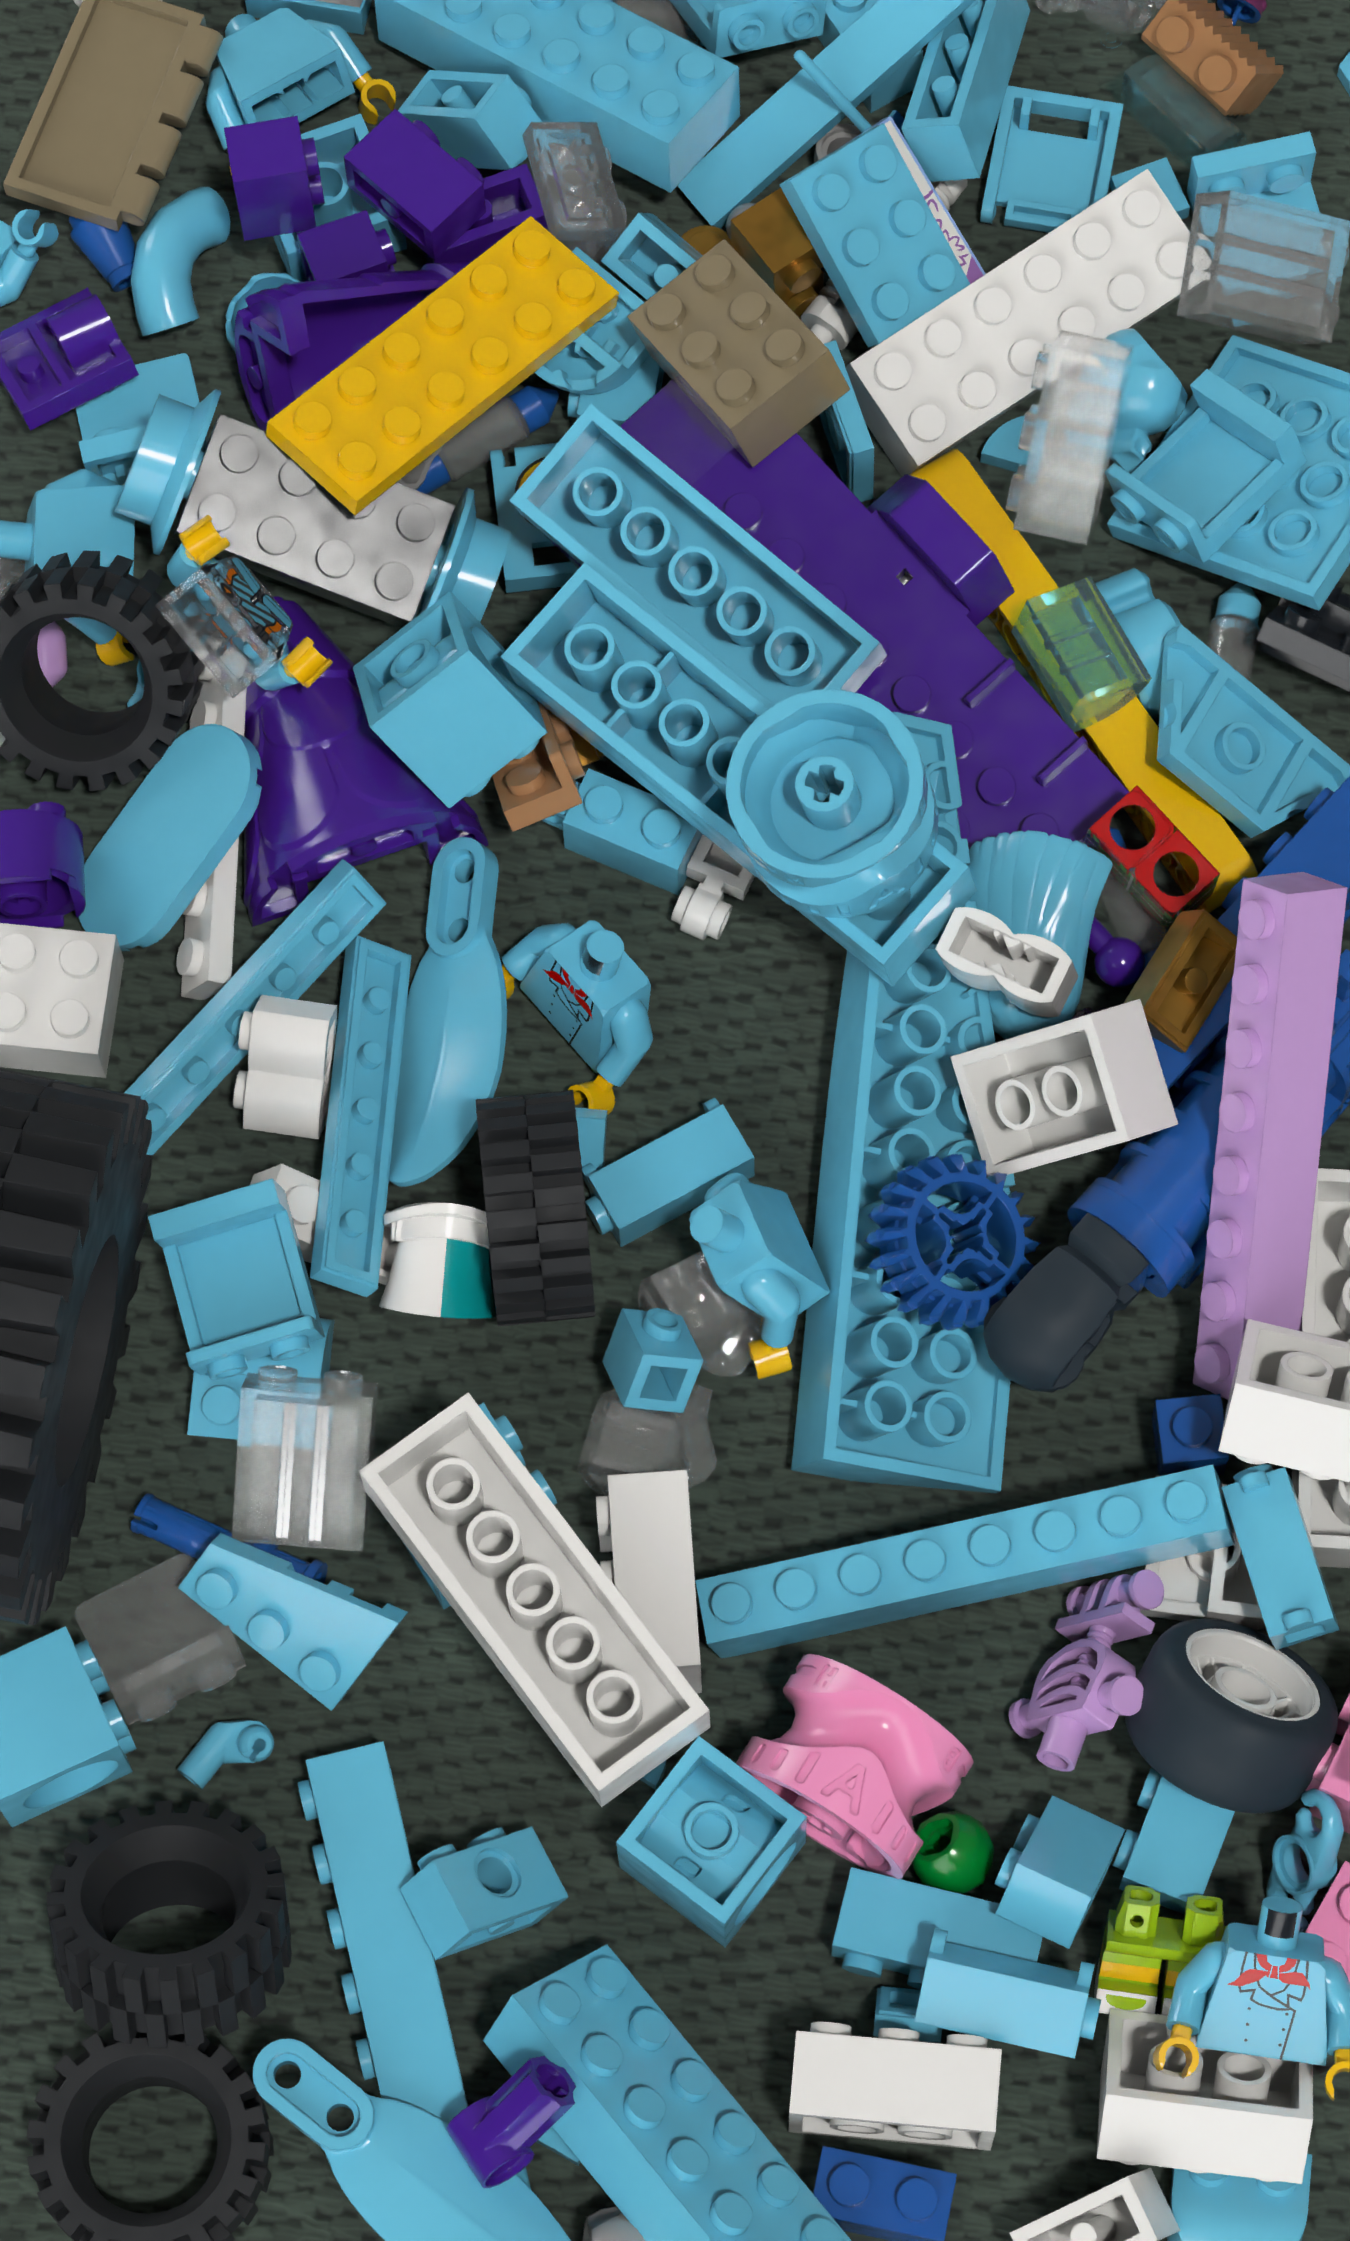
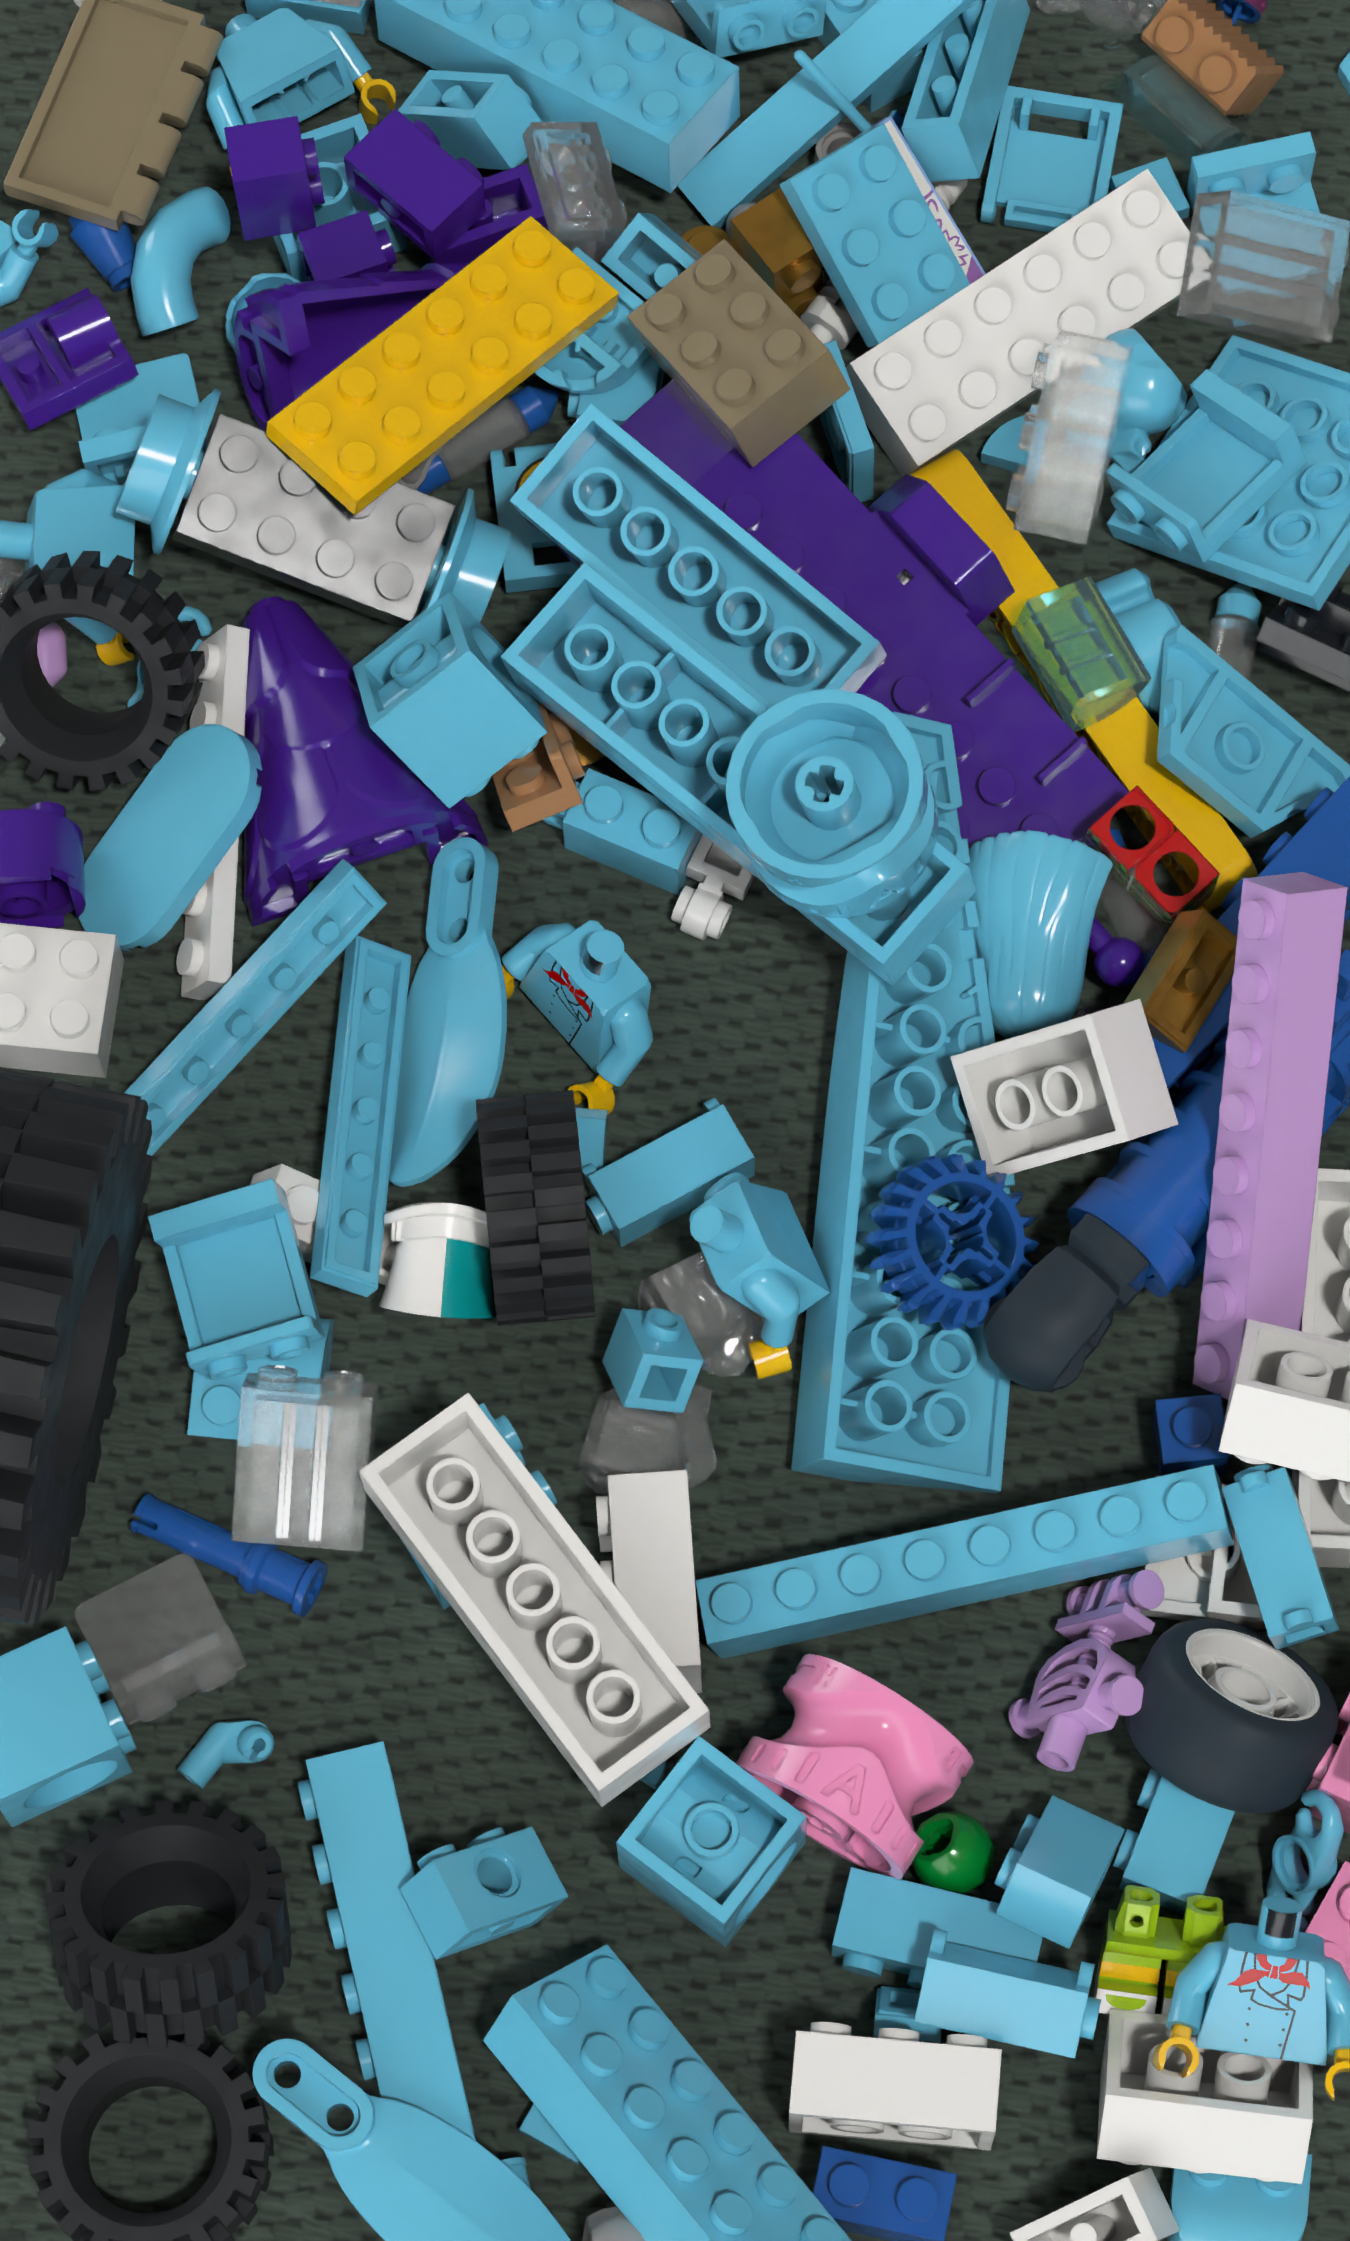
torso [155,515,333,698] -> none
medium azure wing [178,1533,408,1711] -> none
white brick [233,995,337,1139] -> none
dark purple piece [446,2056,576,2188] -> none
white brick [935,907,1079,1017] -> none

